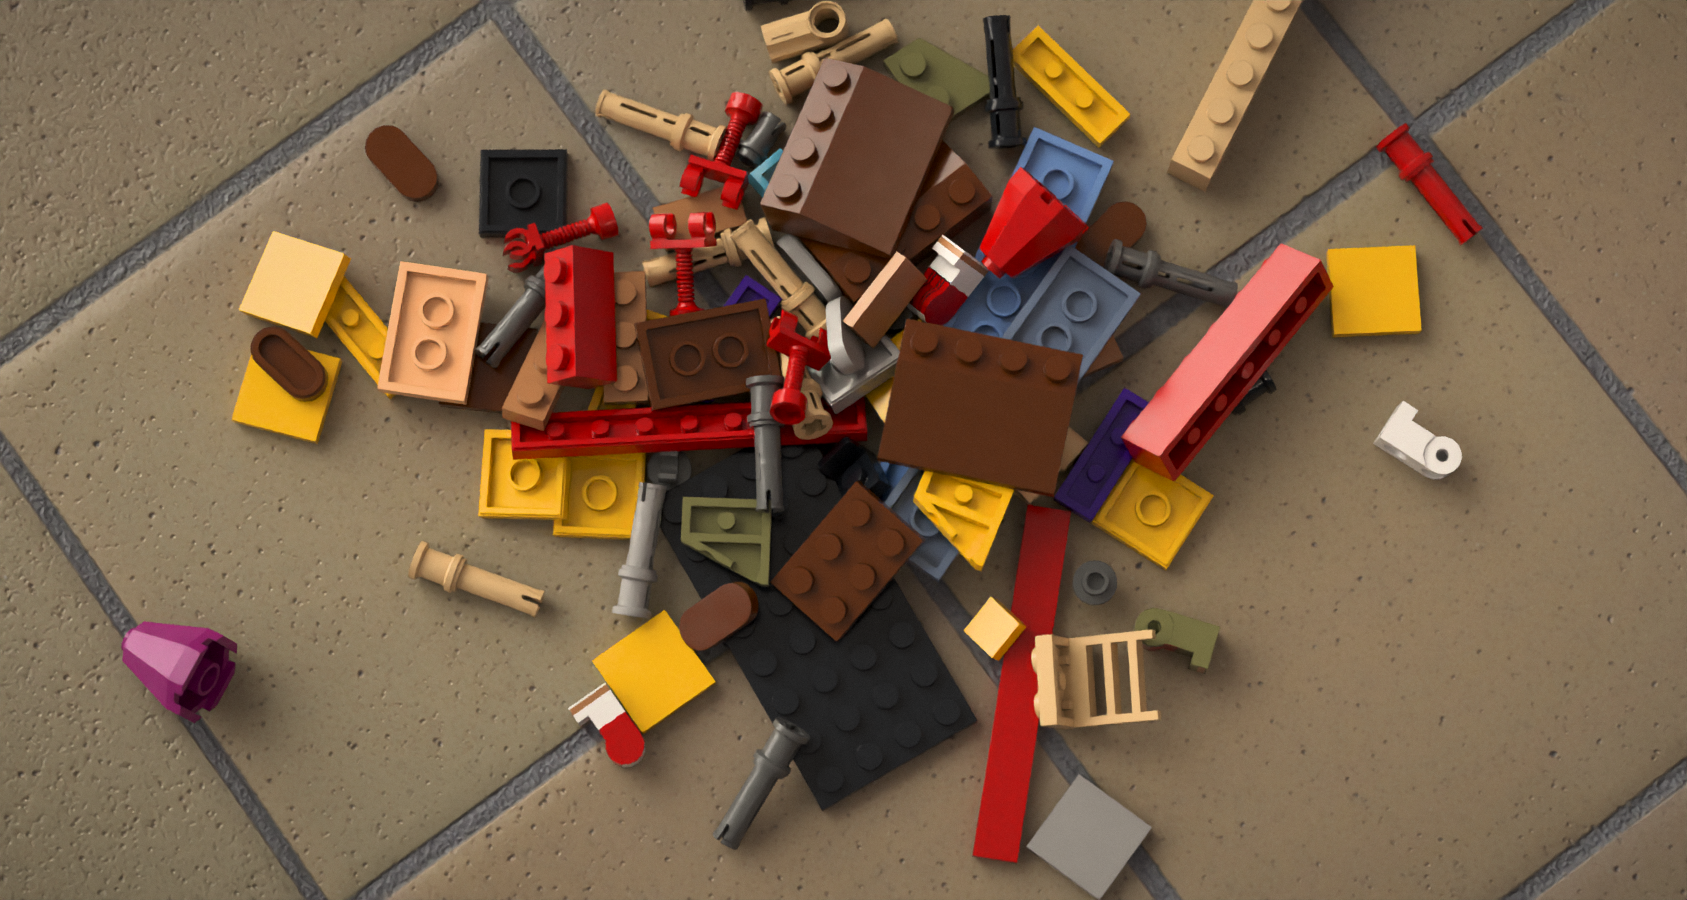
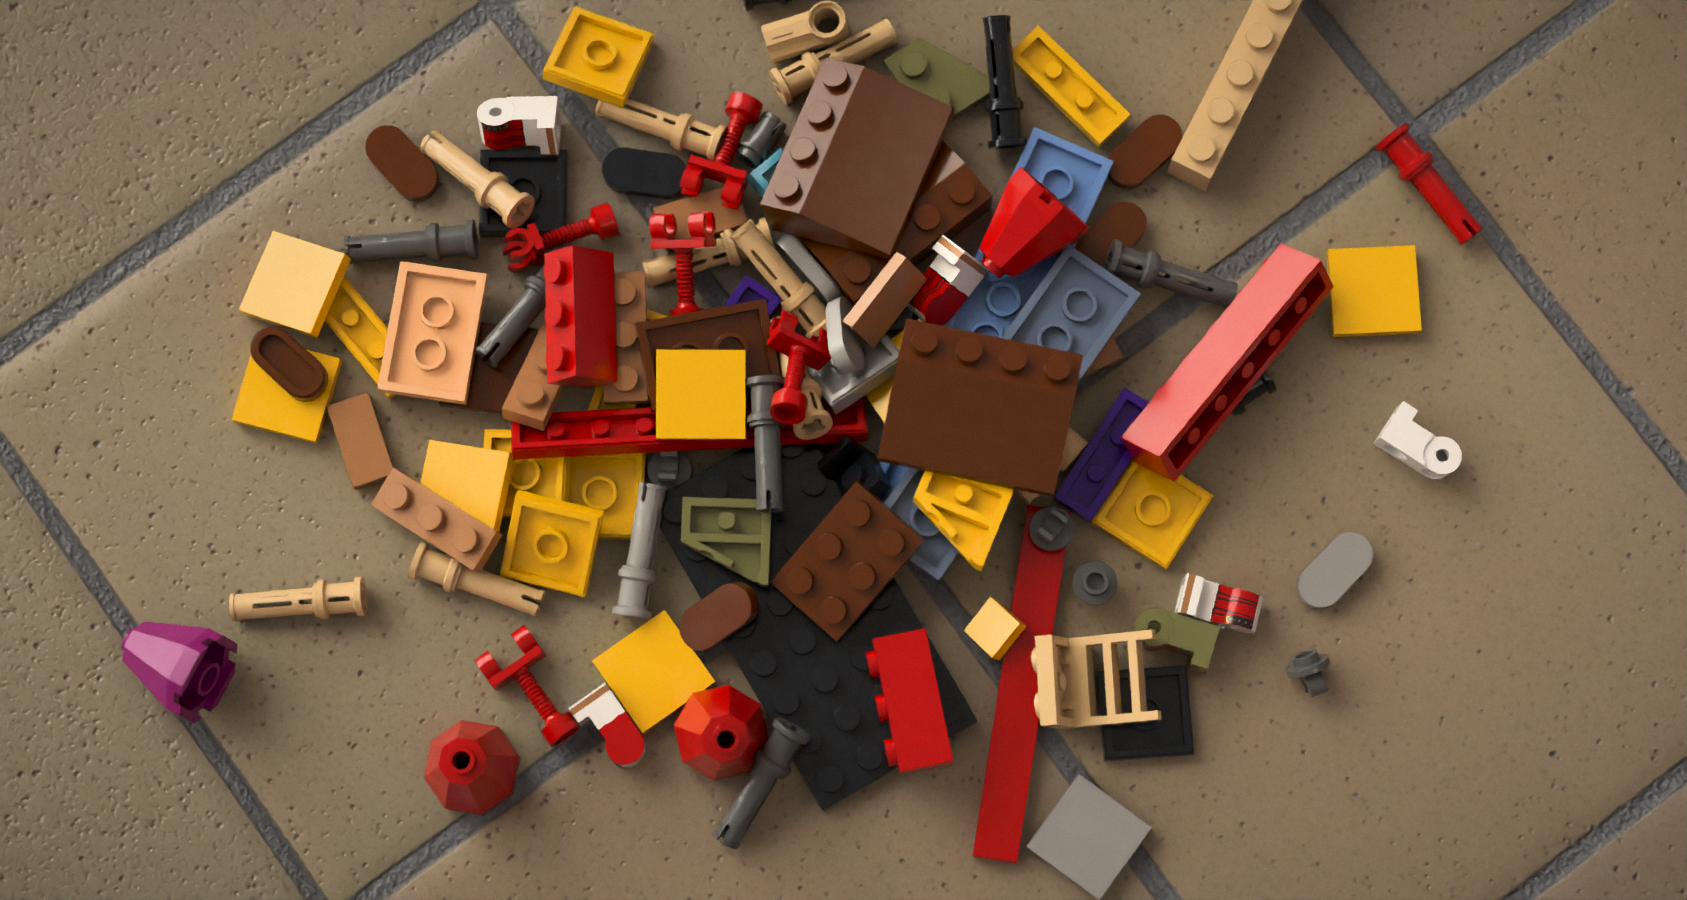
none -> tan pin [229,576,368,622]
none -> medium nougat tile [326,392,394,490]
none -> dark grey pin [344,220,479,264]
none -> medium nougat plate [371,467,503,573]
none -> tan pin [420,130,535,229]
none -> yellow tile [420,440,514,532]
none -> red cone [424,720,520,816]
none -> red bar [474,625,580,747]
none -> white leg [477,96,562,155]
none -> yellow tile [500,490,605,597]
none -> yellow tile [542,6,655,108]
none -> black tile [602,147,686,199]
none -> yellow tile [656,349,746,440]
none -> red cone [673,684,769,781]
none -> red brick [866,628,953,775]
none -> dark grey plate [1029,506,1074,551]
none -> black tile [1097,665,1194,762]
none -> reddish brown tile [1108,115,1182,189]
none -> leg [1174,573,1263,633]
none -> dark grey plate [1285,649,1330,697]
none -> light grey tile [1297,532,1373,610]

